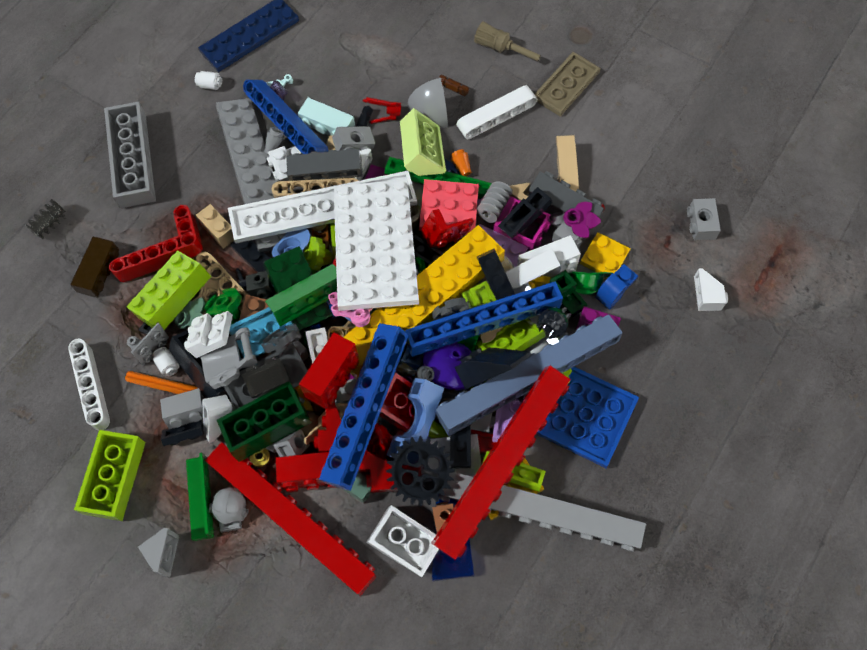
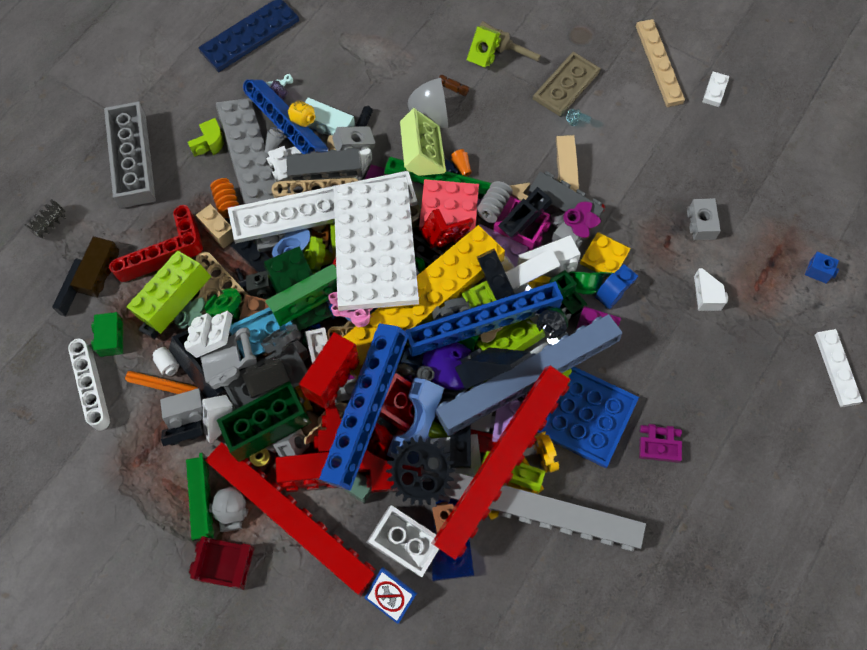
lime brick [74,430,146,521] -> none
light grey hinge [127,323,169,366] -> none
light grey slope [138,528,179,578] -> none
white brick [195,71,222,90] -> none
red plant [363,97,401,124] -> none
white beam [456,85,538,139] -> none
none -> black tile [52,258,81,317]
none -> green brick [91,312,123,357]
none -> lime brick [187,118,224,157]
none -> dark red panel [189,536,255,590]
none -> orange piece [210,178,239,218]
none -> yellow head [288,101,315,127]
none -> piece [364,567,417,624]
none -> lime brick [467,26,501,67]
none -> yellow plate [533,431,559,473]
none -> clear light blue plate [566,109,592,126]
none -> tan plate [636,19,685,107]
none -> magenta plate [639,424,682,463]
none -> white plate [702,72,729,107]
none -> blue brick [804,252,839,283]
none -> white plate [815,329,863,407]

